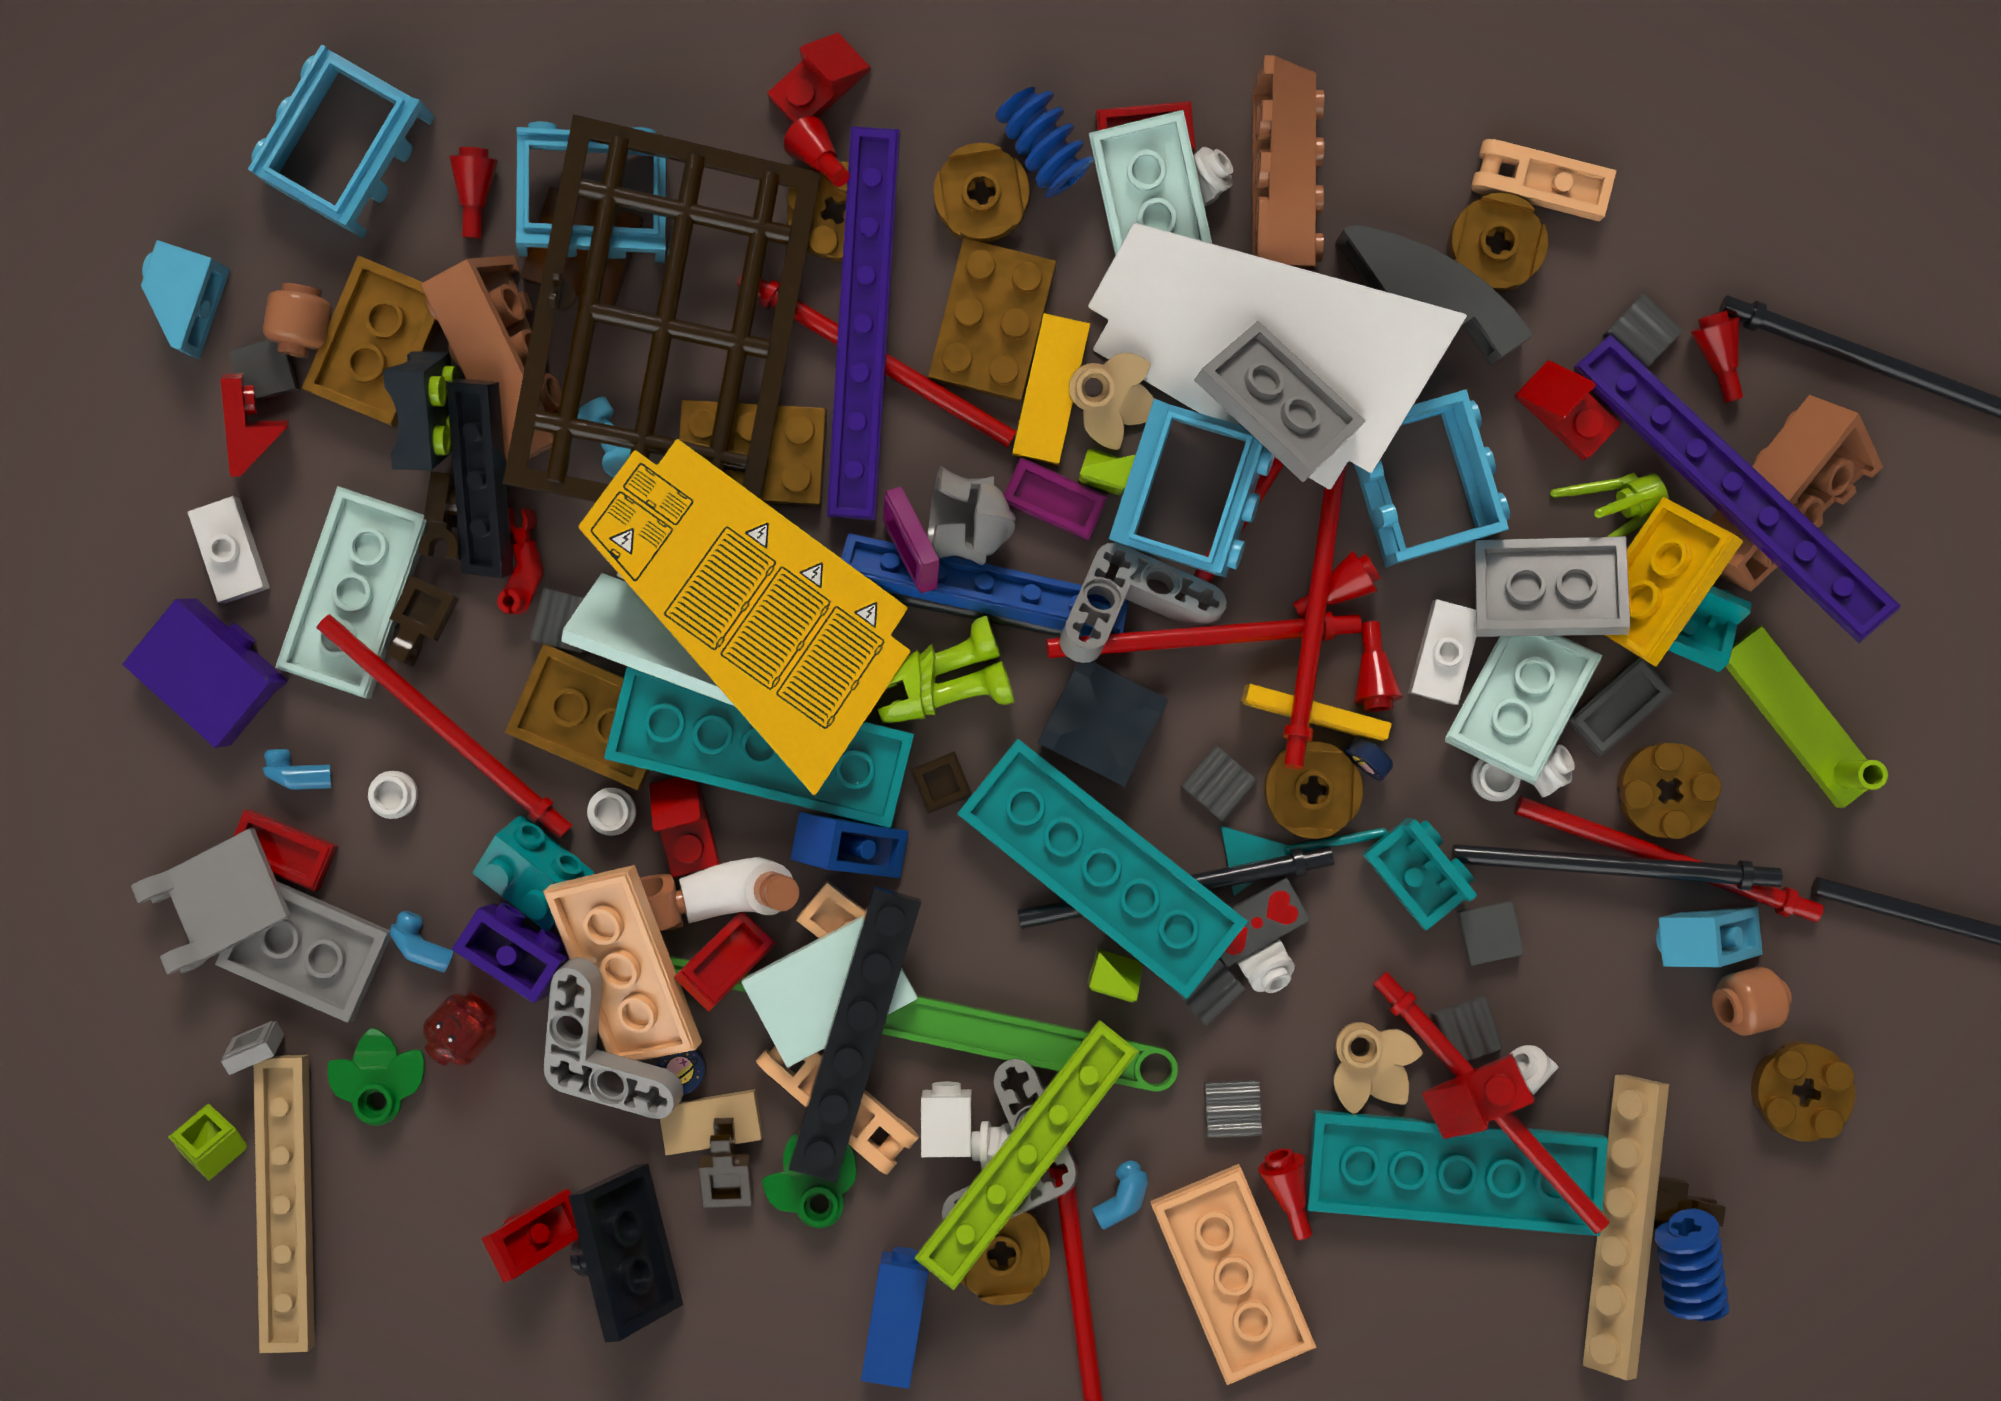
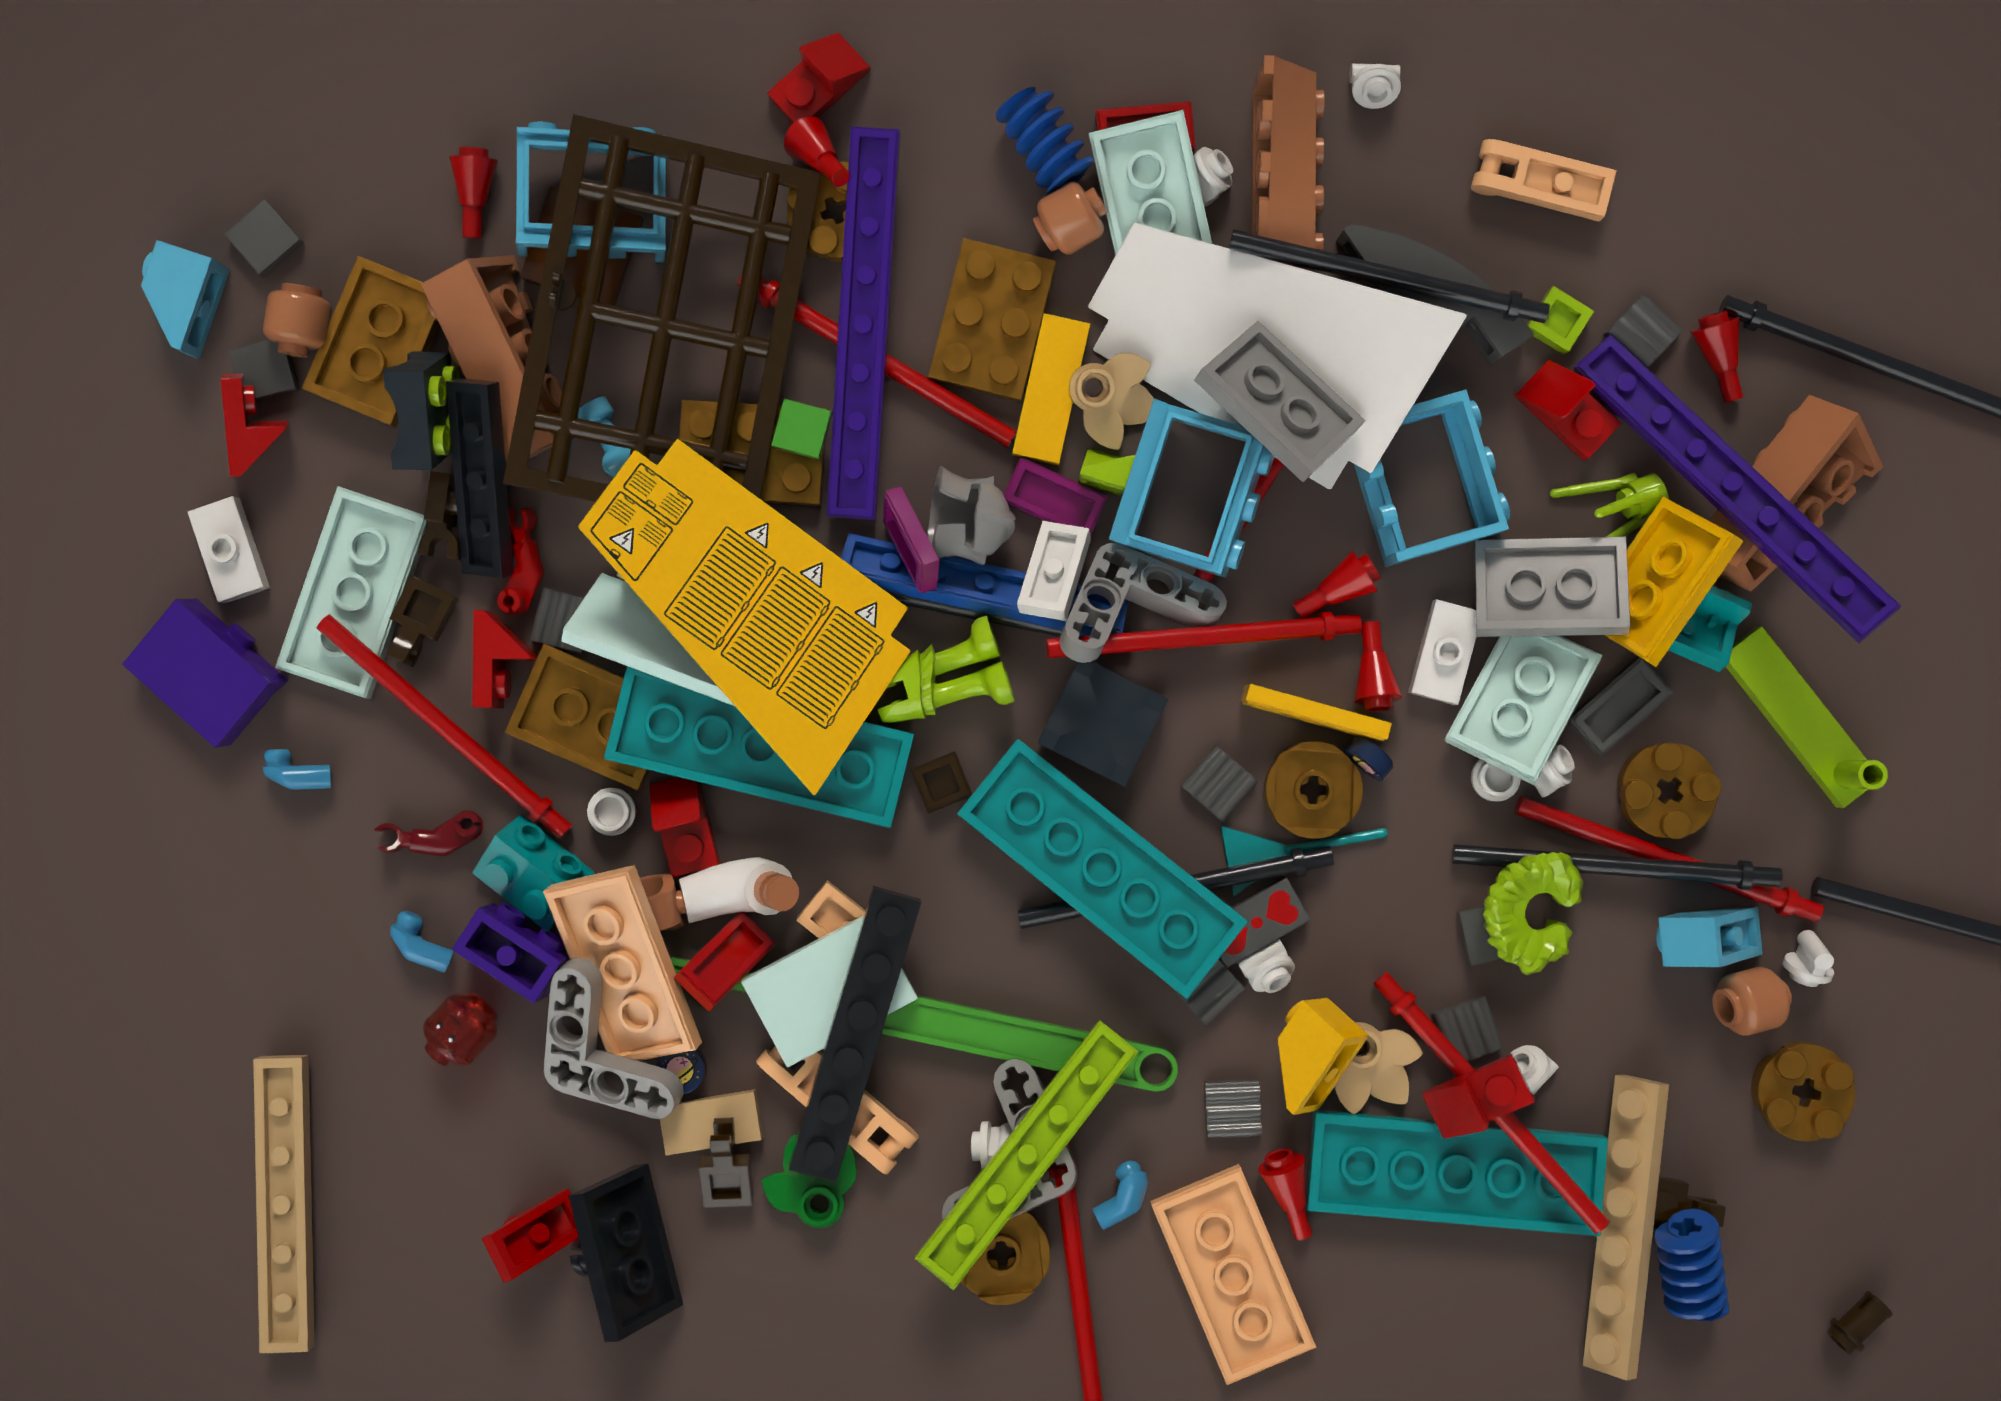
light grey flag [131,828,291,974] -> none
lime slope [168,1103,247,1181] -> none
light grey plate [215,881,391,1023] -> none
light grey tile [221,1020,284,1075] -> none
red tile [233,809,338,891] -> none
medium azure window [248,44,435,239] -> none
green plate [327,1027,425,1126] -> none
white plate [368,771,418,819] -> none
blue slope [790,812,909,878] -> none
blue brick [861,1247,928,1389] -> none
white brick [921,1081,972,1157] -> none
pearl gold plate [933,143,1029,243] -> none
lime slope [1087,948,1142,1003] -> none
red bar [1283,464,1347,769] -> none
teal bracket [1362,818,1477,931] -> none
pearl gold plate [1448,193,1548,293] -> none
none -> dark grey piece [224,199,304,277]
none -> dark red arm [374,810,483,856]
none -> red slope [472,610,538,709]
none -> bright green tile [771,399,832,460]
none -> white plate [1017,521,1091,621]
none -> nougat head [1033,181,1108,255]
none -> black bar [1228,229,1550,323]
none -> yellow slope [1278,998,1369,1115]
none -> white plate [1349,63,1401,109]
none -> lime piece [1483,852,1583,975]
none -> lime tile [1527,286,1594,355]
none -> white plate [1782,930,1834,987]
none -> dark brown pin [1827,1291,1893,1355]

